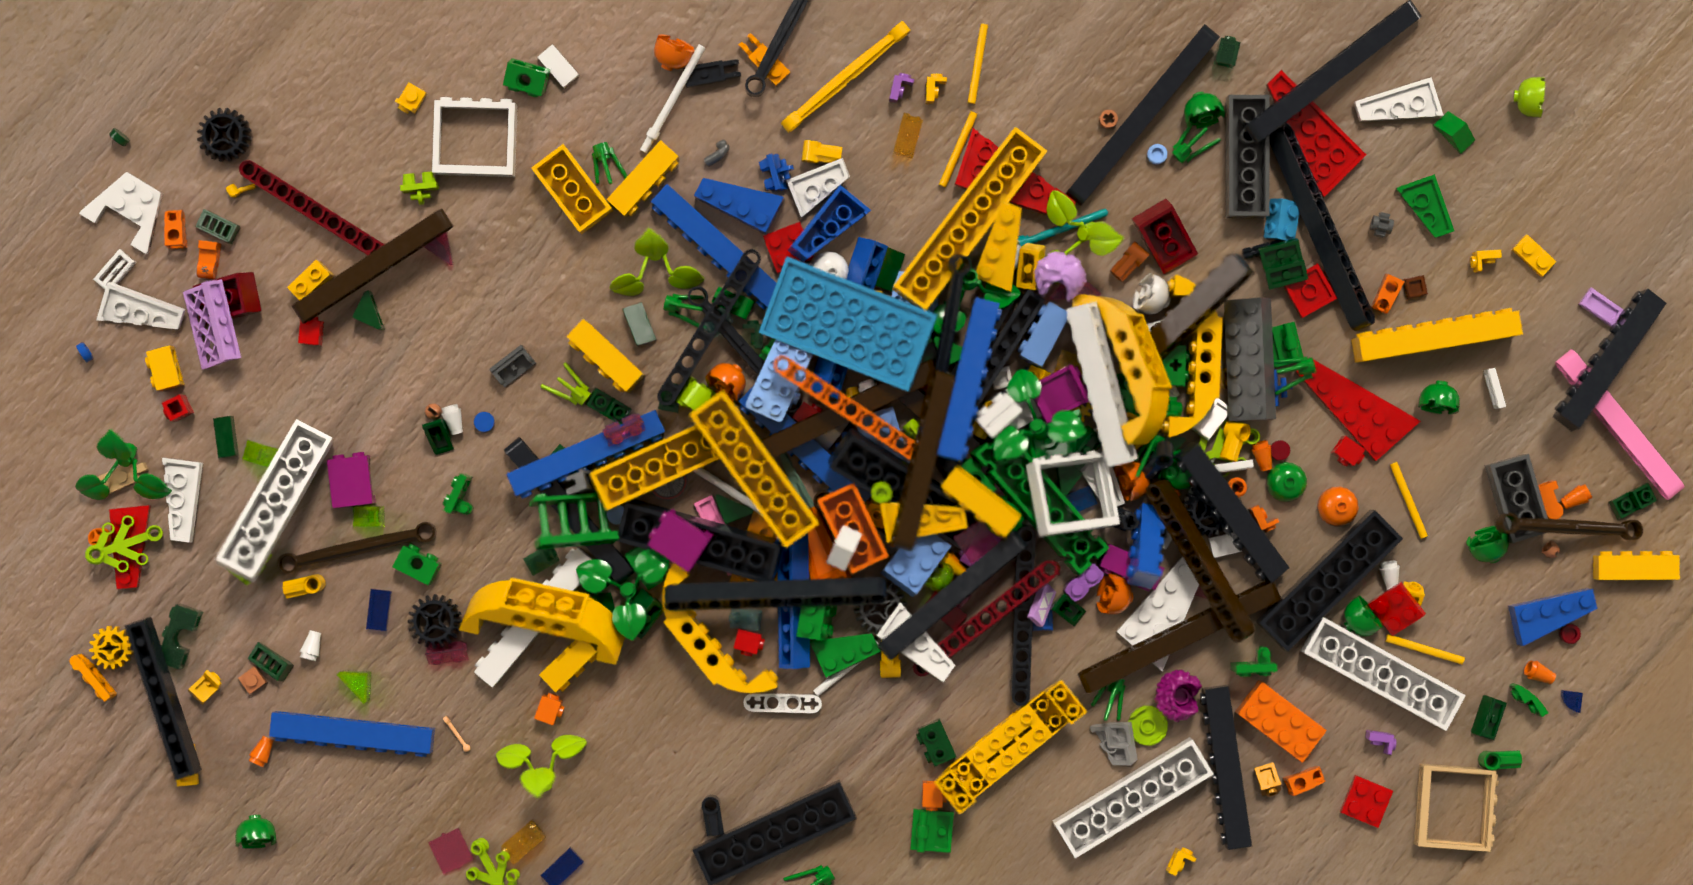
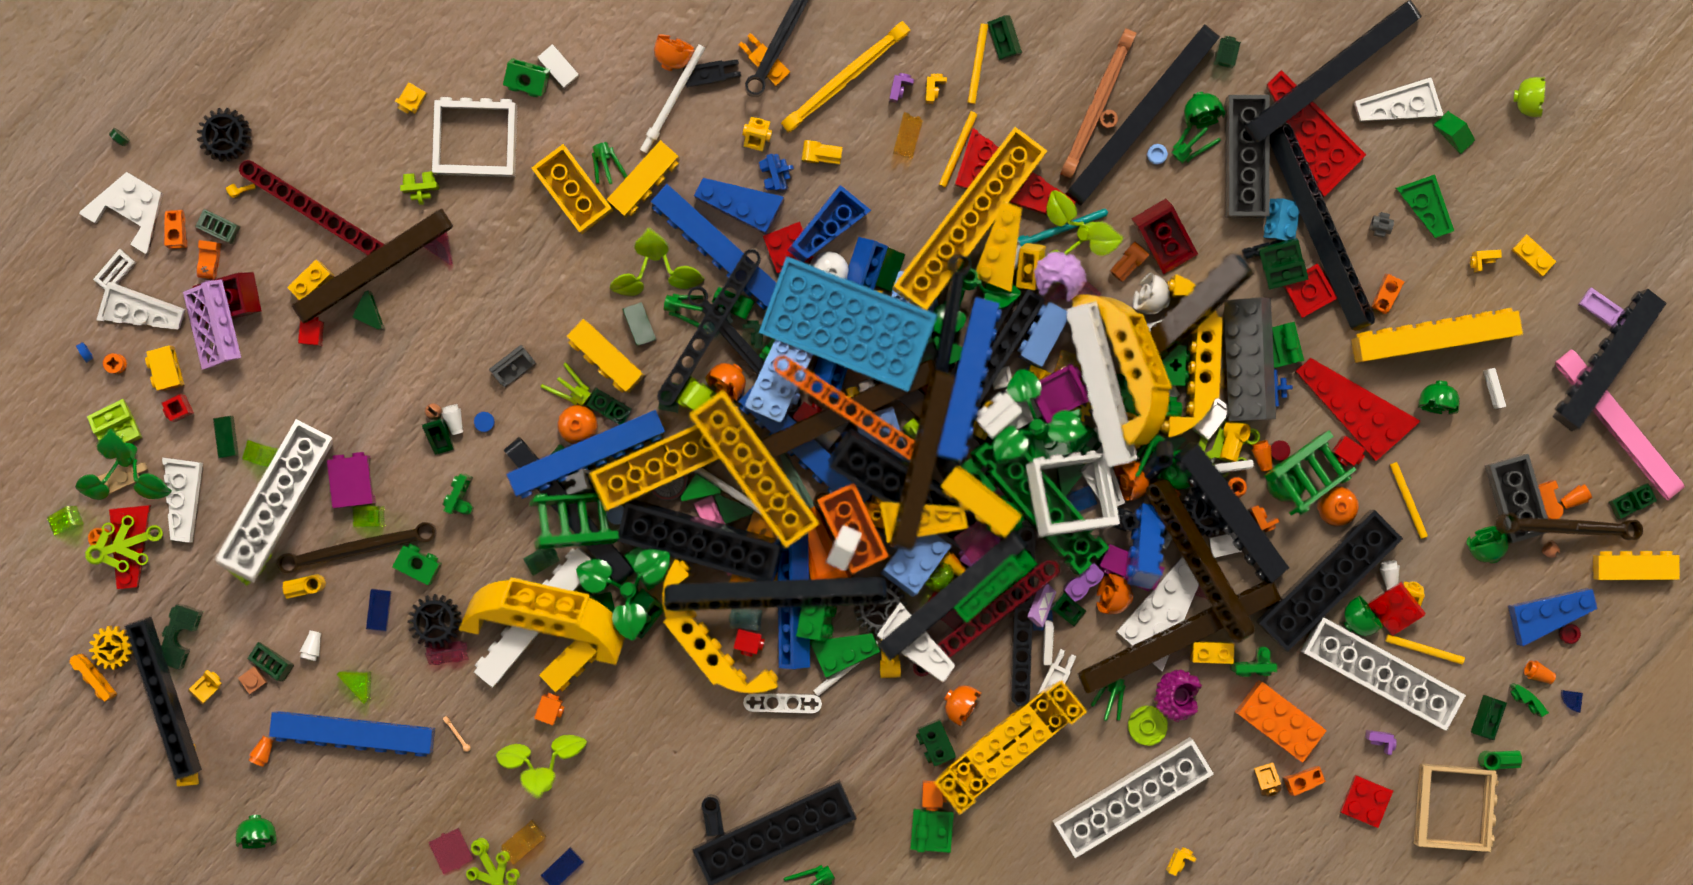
clear pink hinge [602,413,646,446] -> none
magenta panel [648,509,713,572] -> none
dark grey arm [704,140,729,167] -> none
white wing [787,158,850,217] -> none
lime tile [871,482,892,503] -> none
light grey slope [1090,722,1138,766] -> none
black brick [1200,685,1252,850] -> none
green plant [1274,356,1316,395] -> none
reddish brown tile [1403,275,1428,299] -> none
none -> clear neon green slope [47,506,84,536]
none -> lime slope [87,399,142,443]
none -> orange wheel [103,353,127,374]
none -> orange cylinder [557,405,598,444]
none -> green slope [681,474,722,501]
none -> yellow brick [742,117,772,151]
none -> orange cylinder [944,685,982,726]
none -> green fence [953,549,1038,623]
none -> dark green slope [987,15,1022,60]
none -> white hinge [1037,649,1076,694]
none -> white tile [1043,620,1054,665]
none -> nougat piece [1060,28,1136,179]
none -> yellow brick [1190,641,1234,664]
none -> green fence [1264,430,1356,516]

